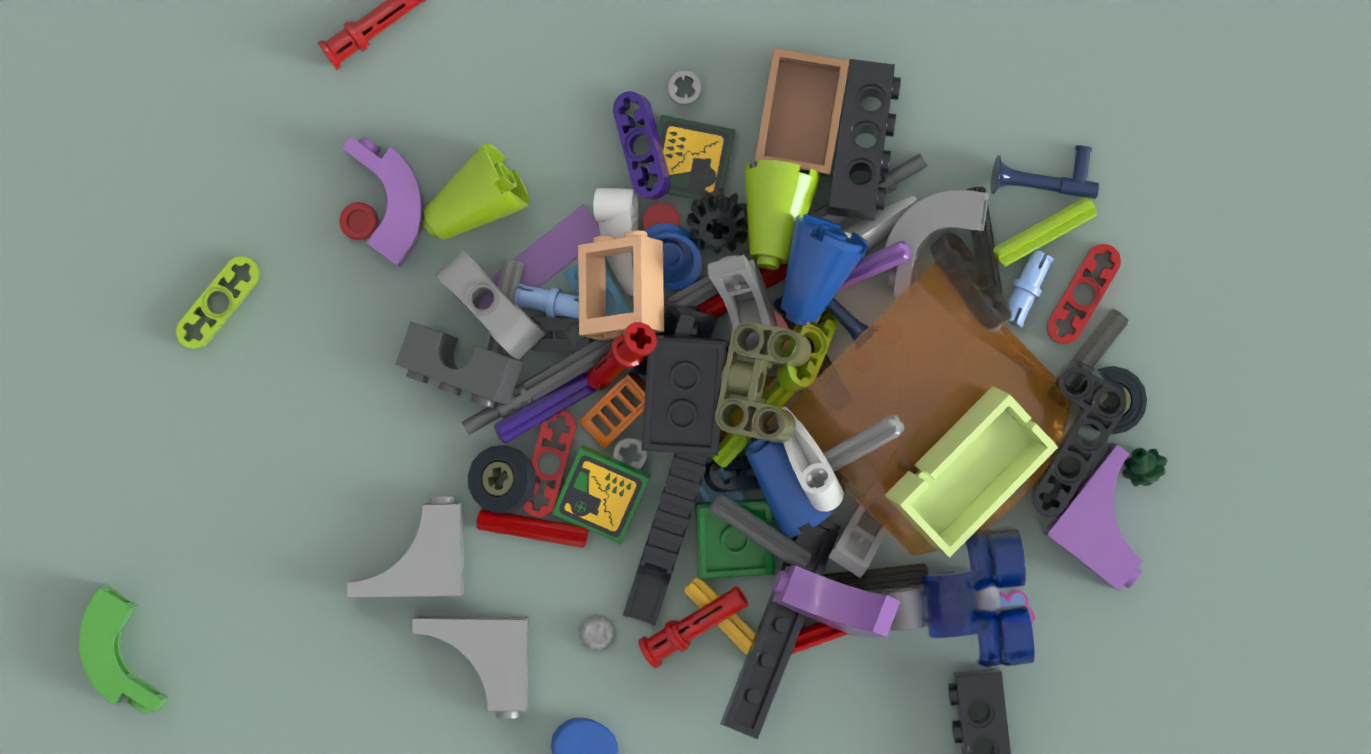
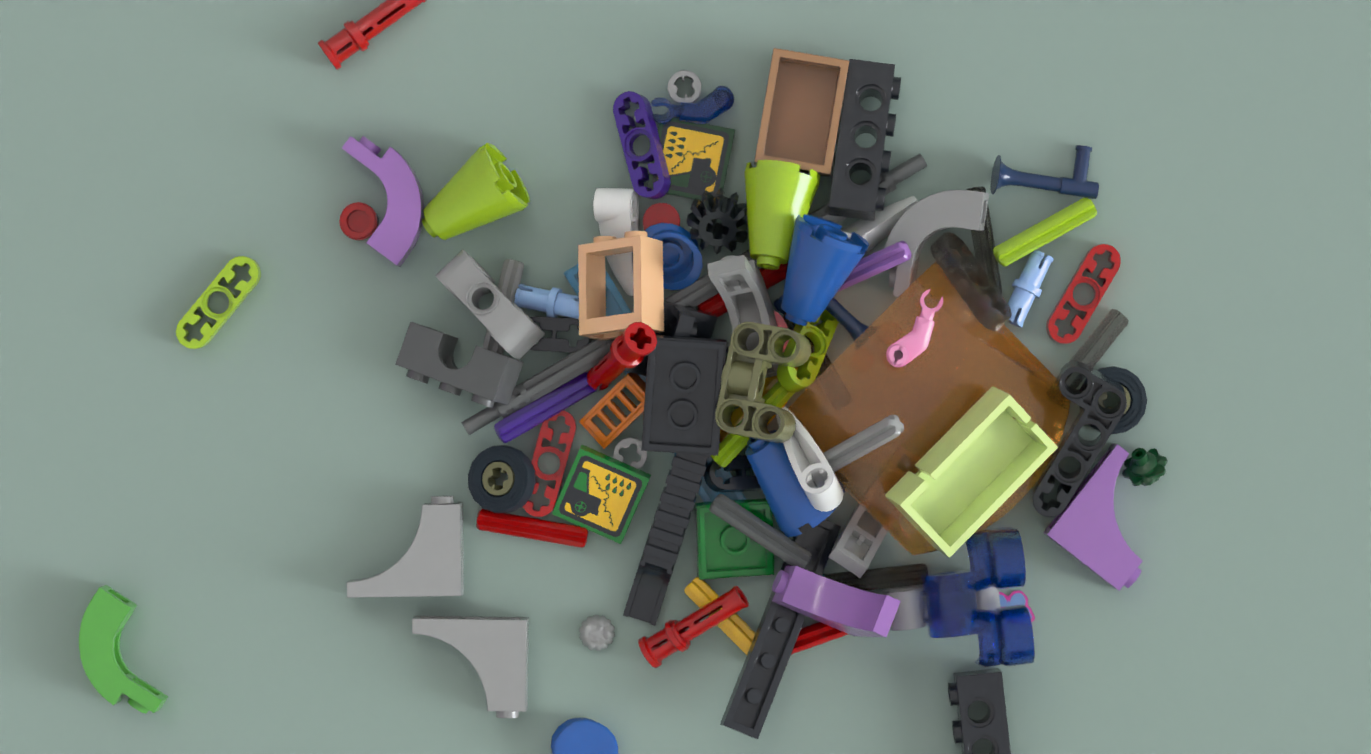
medium lavender sticker [479,204,601,309] -> none
none -> clear blue arm [651,86,735,124]
none -> bright pink arm [886,289,943,367]

